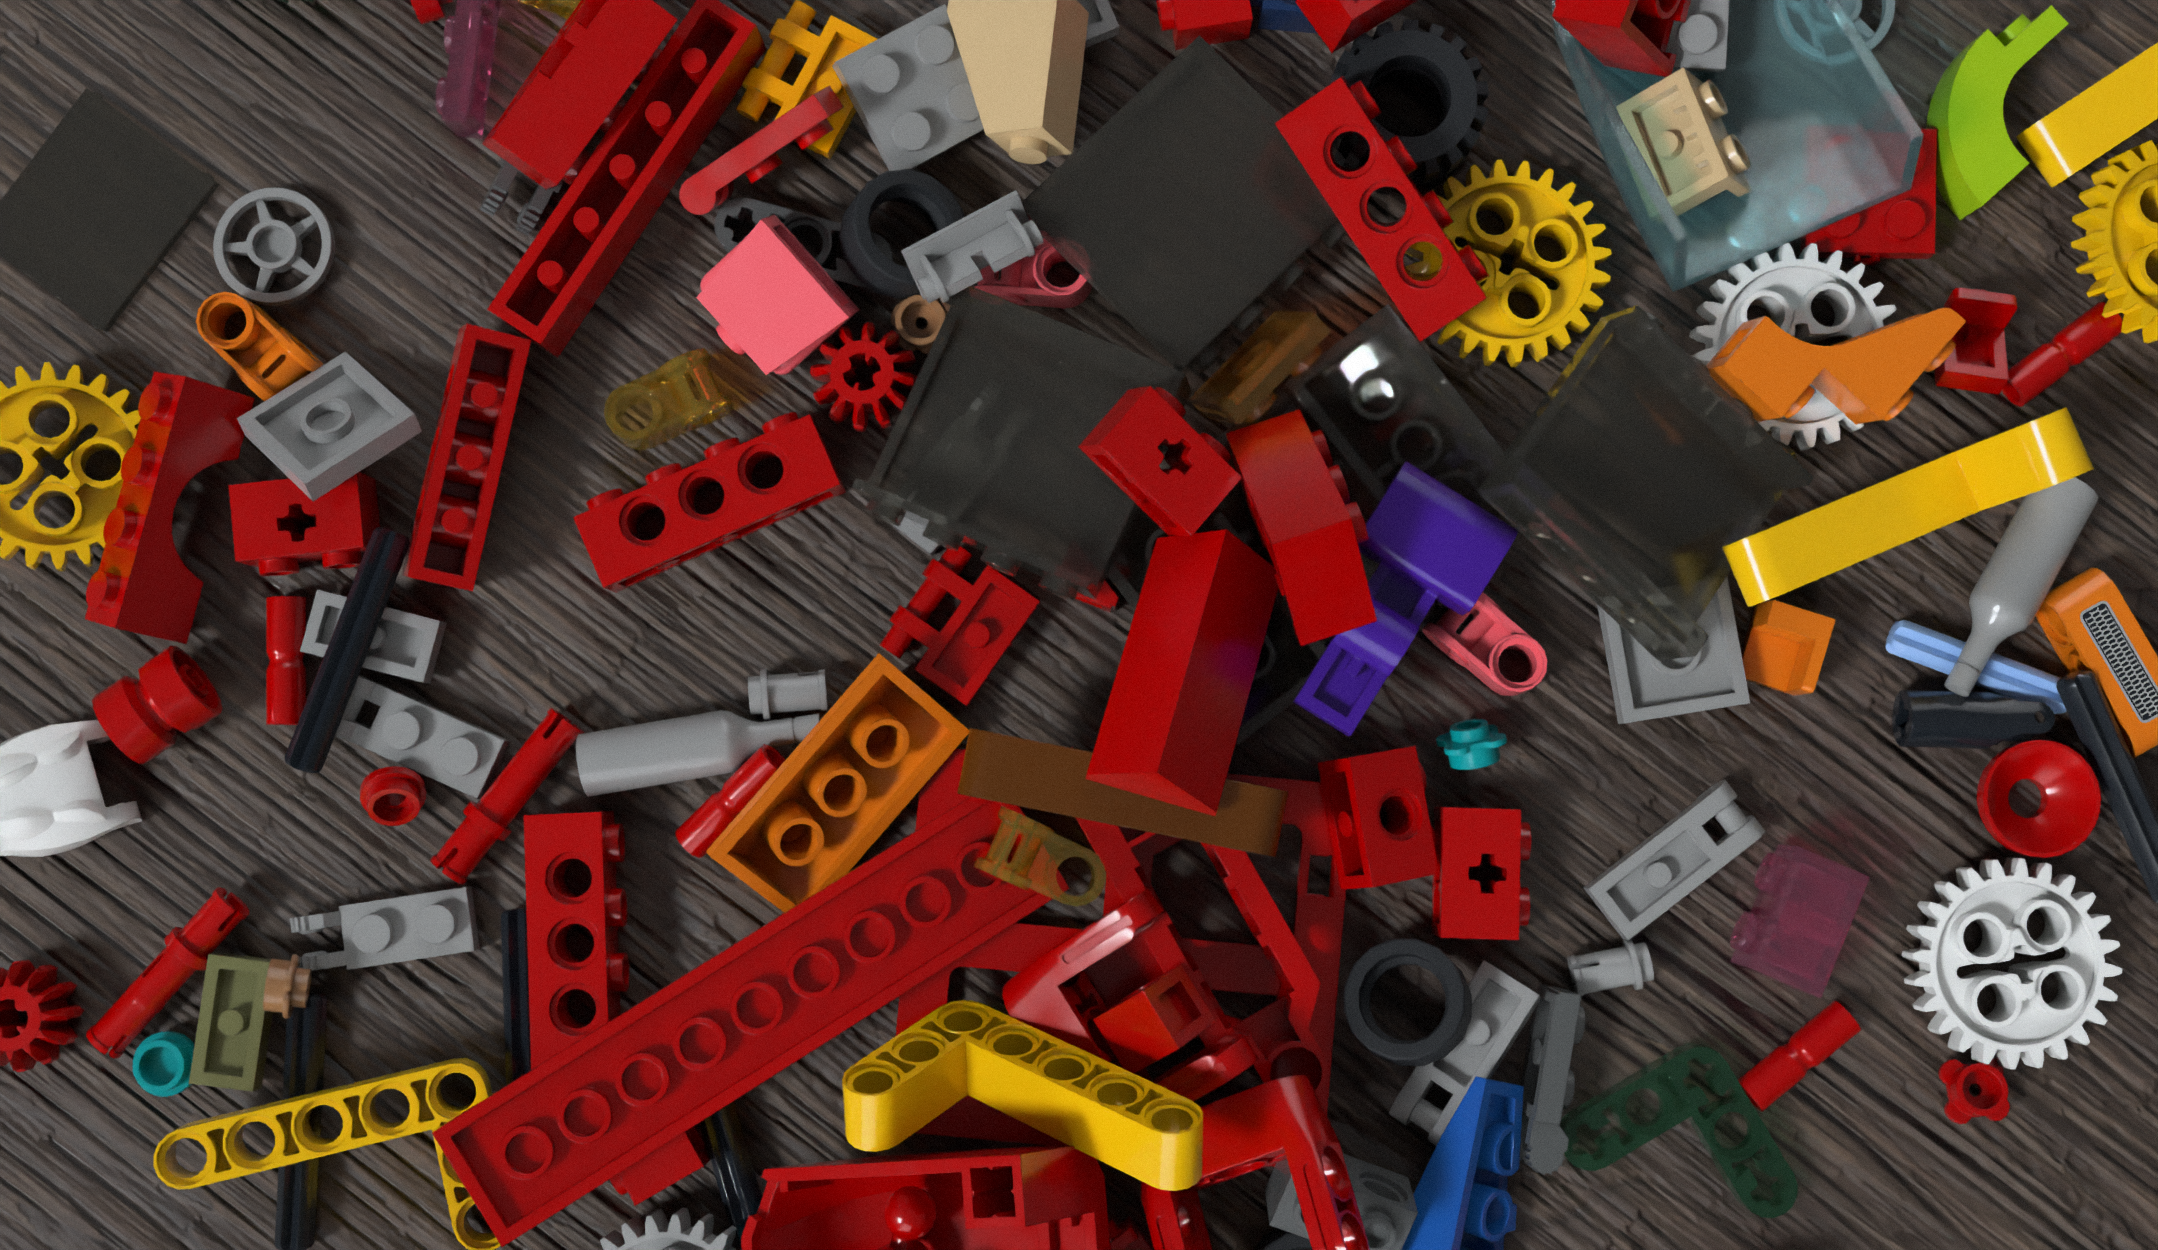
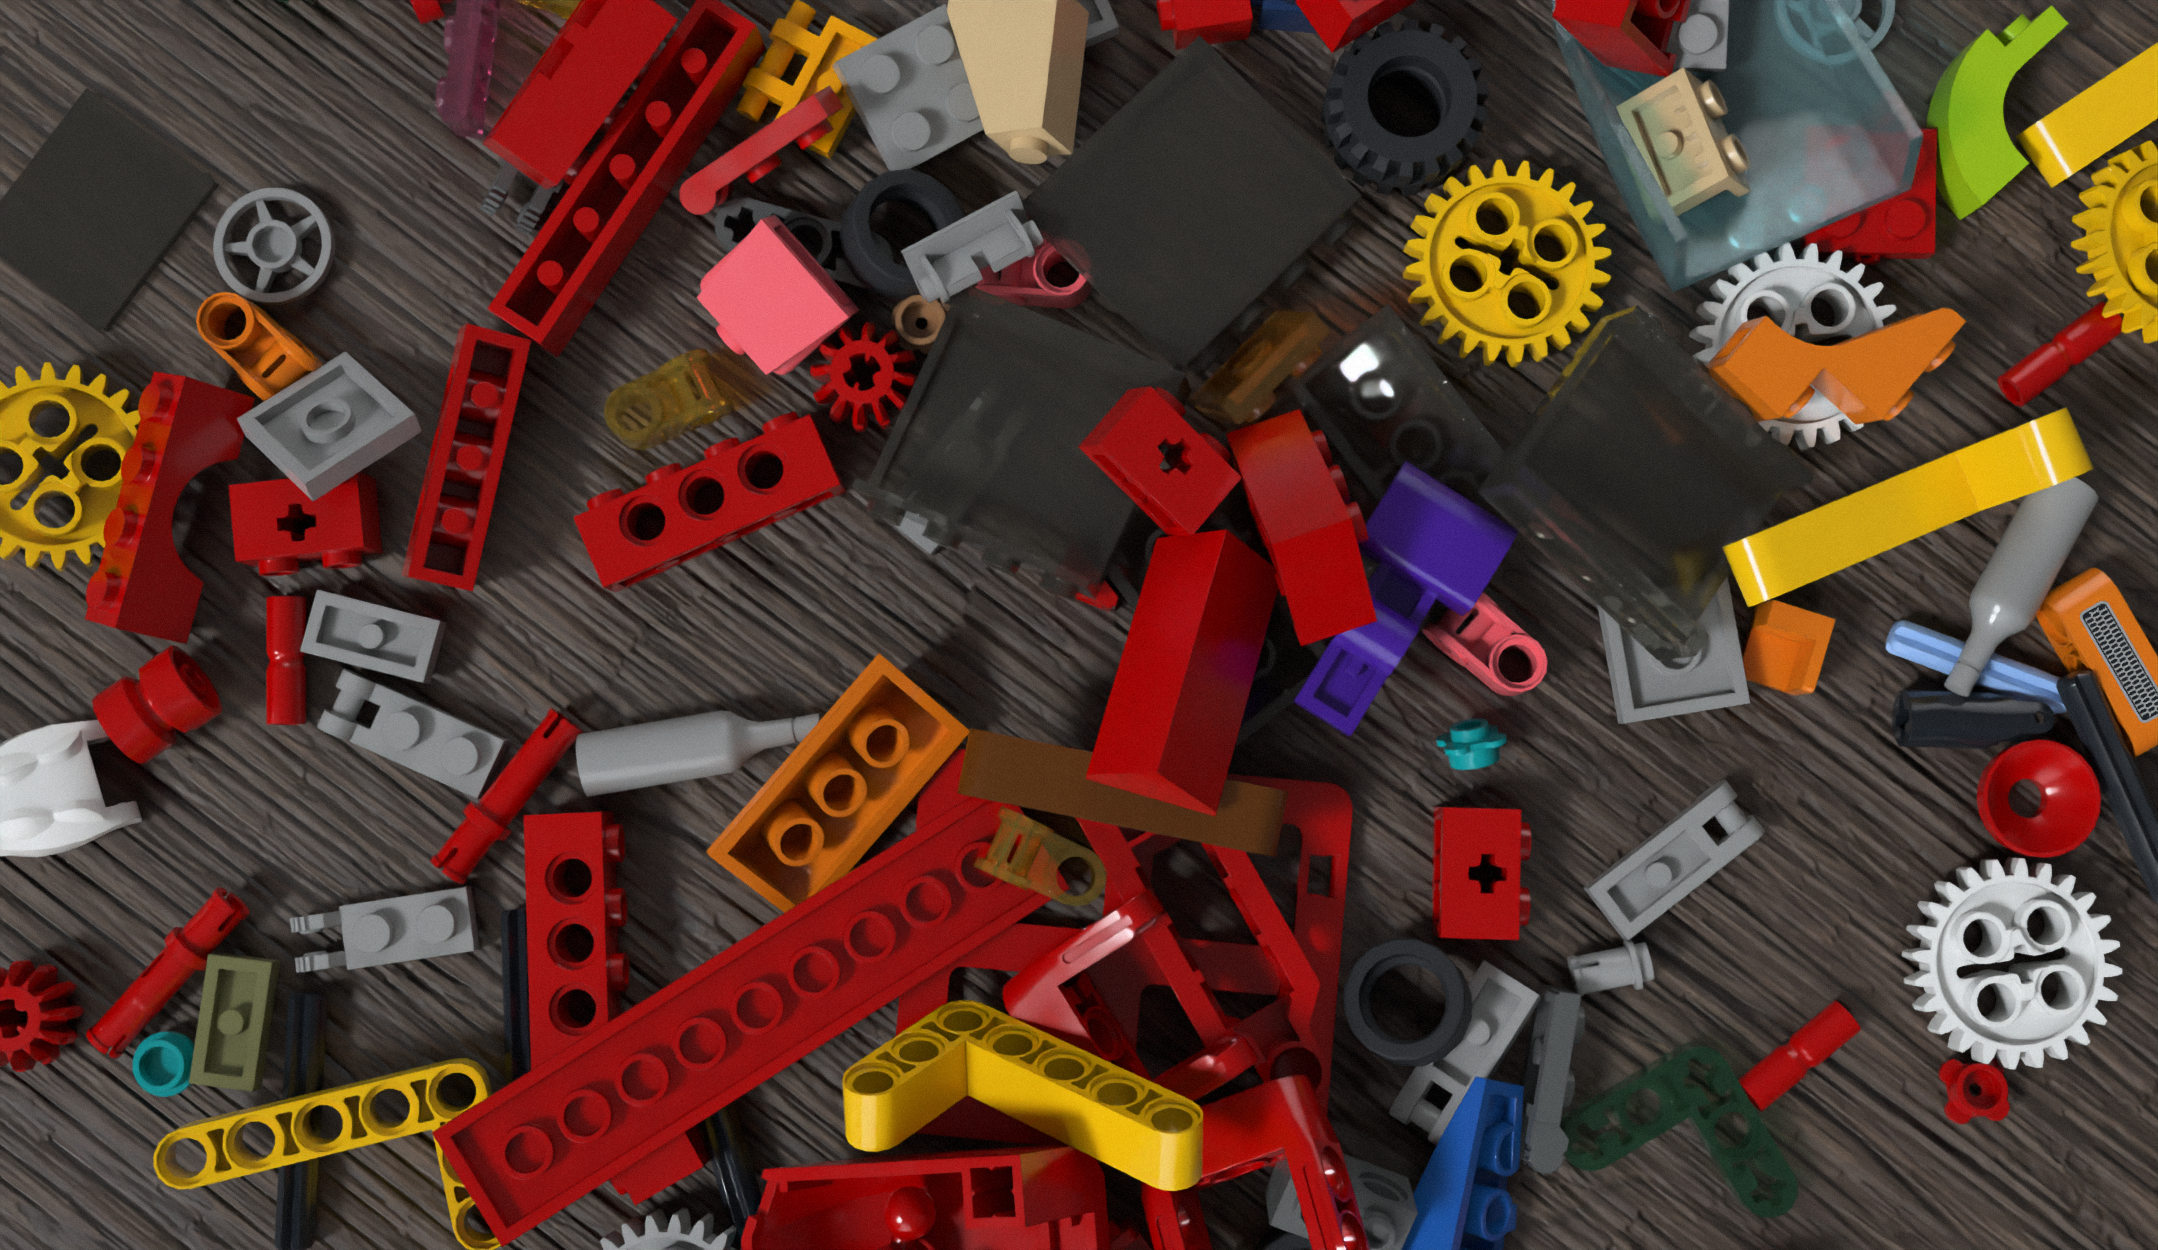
medium nougat plate [263,954,312,1019] -> none
black axle [284,527,410,773] -> none
red plate [360,766,426,826] -> none
red piece [675,744,785,858] -> none
light grey pin [748,669,828,720] -> none
red plate [879,541,1040,707] -> none
red brick [1093,964,1216,1073] -> none
red brick [1275,76,1490,342] -> none
red brick [1318,746,1440,889] -> none
clear pink brick [1730,844,1870,998] -> none
red bracket [1934,288,2017,395] -> none

